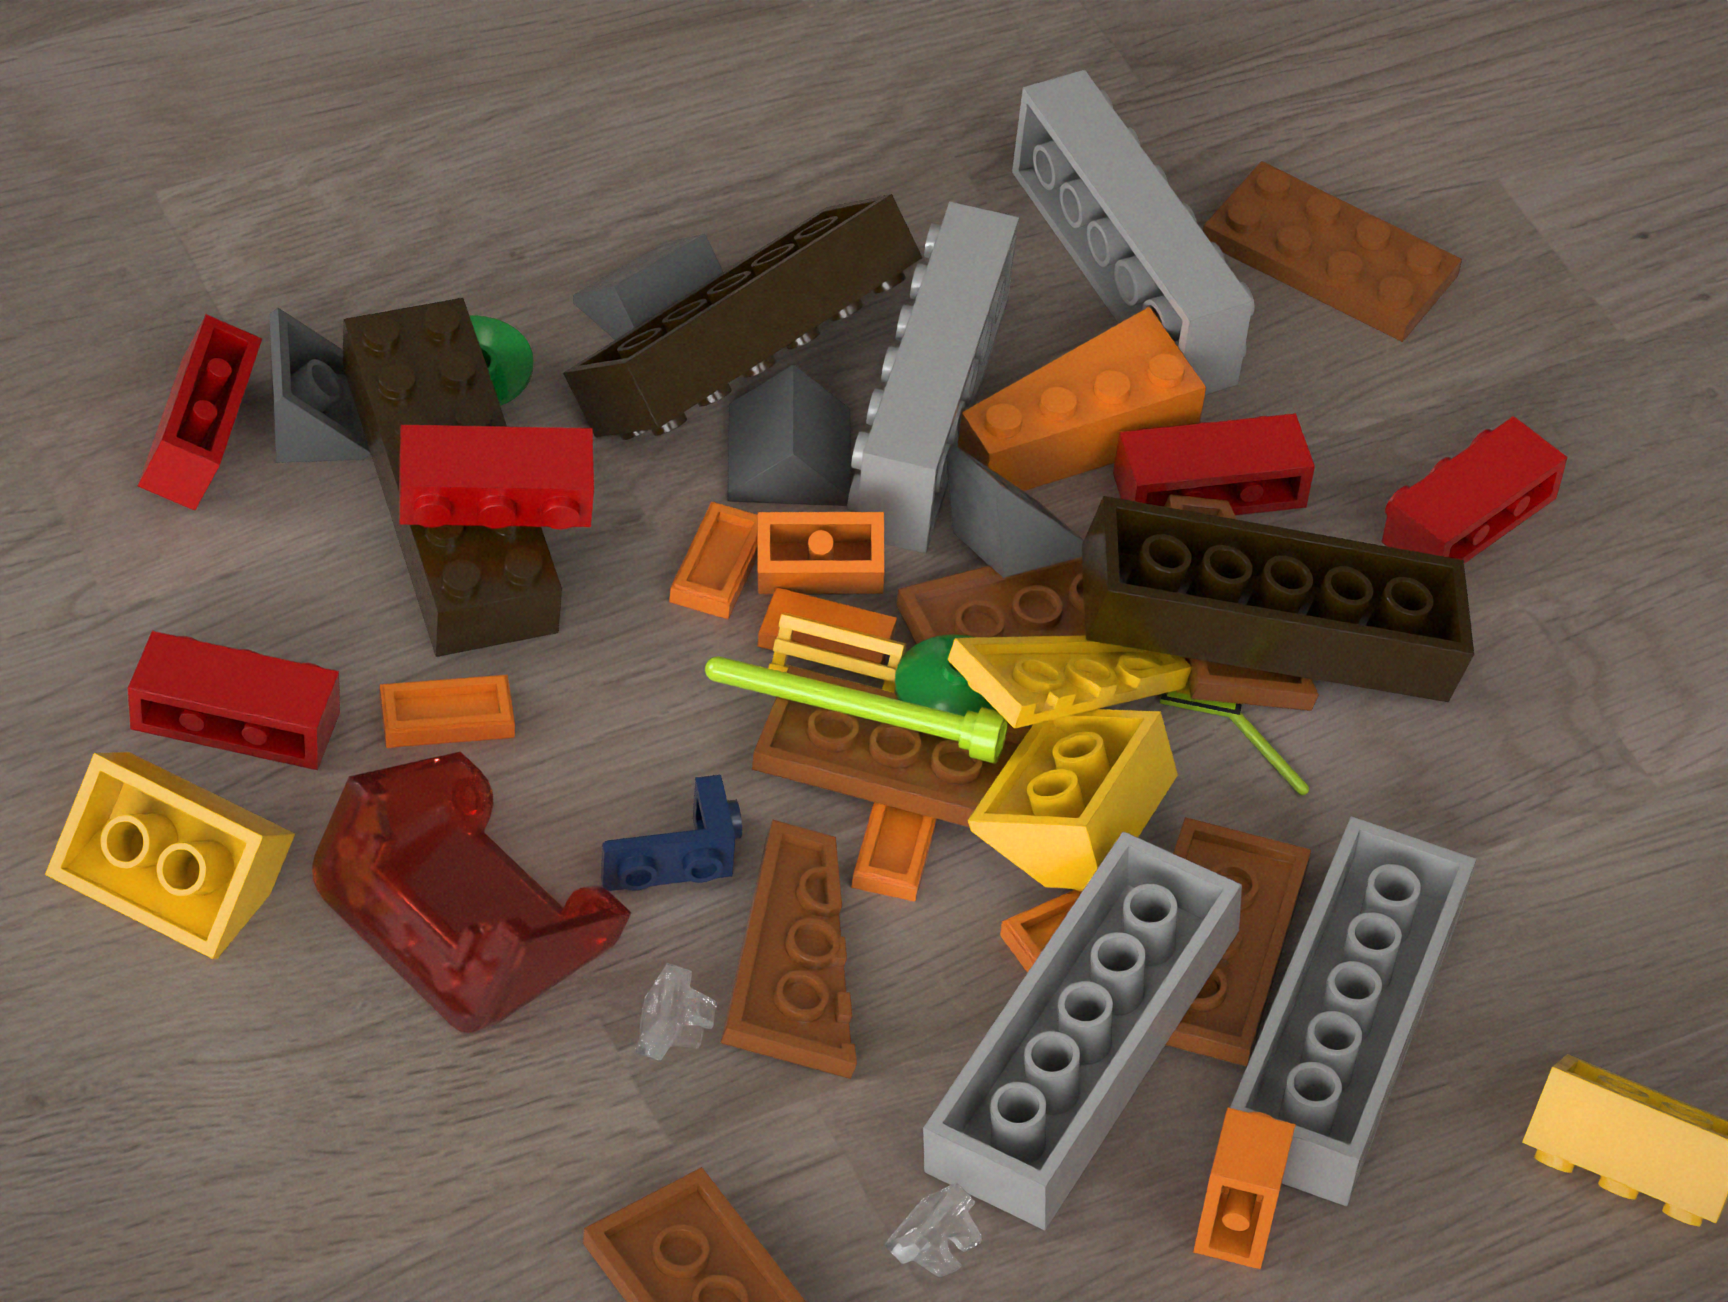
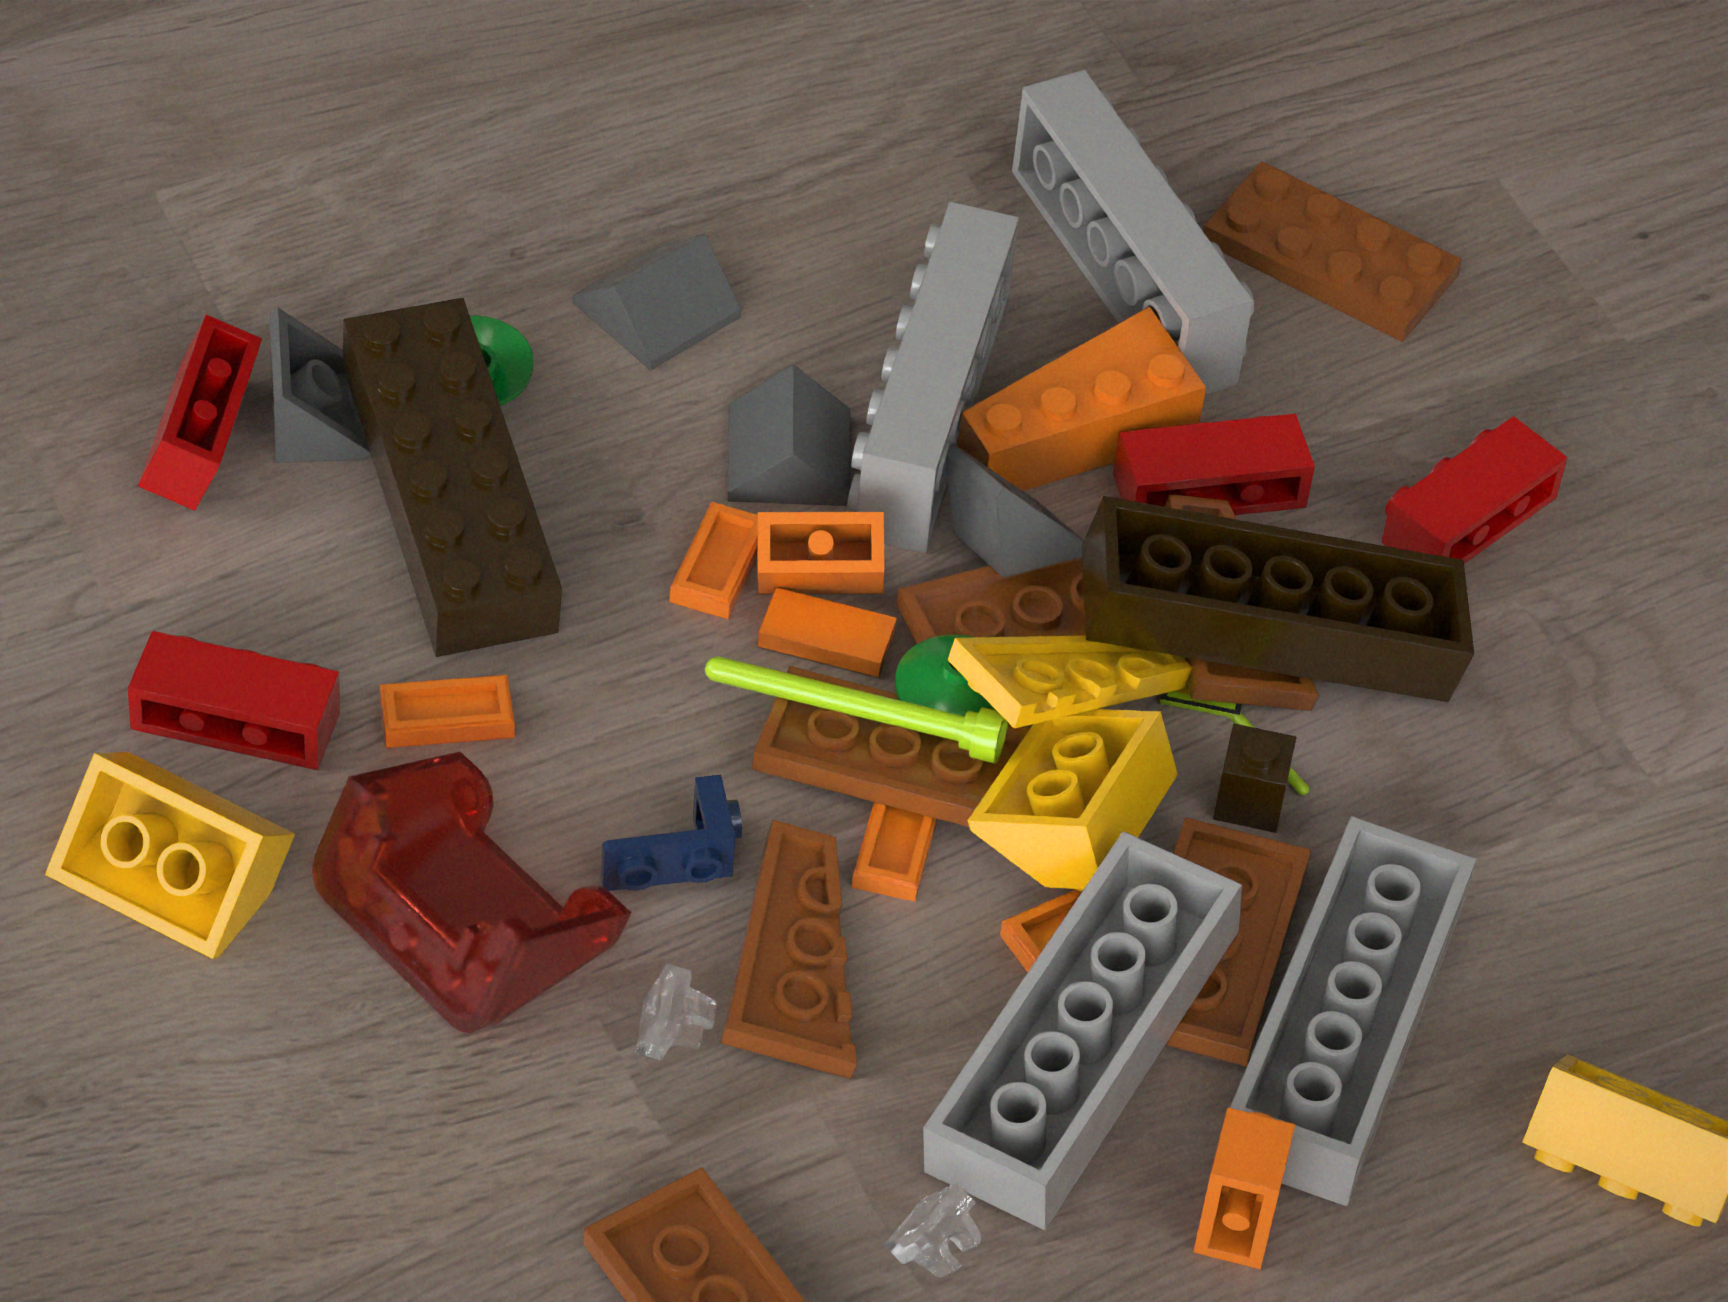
red brick [399,425,594,530] -> none
dark brown brick [563,194,923,440] -> none
yellow tile [768,612,907,693] -> none
none -> dark brown brick [1213,723,1297,833]

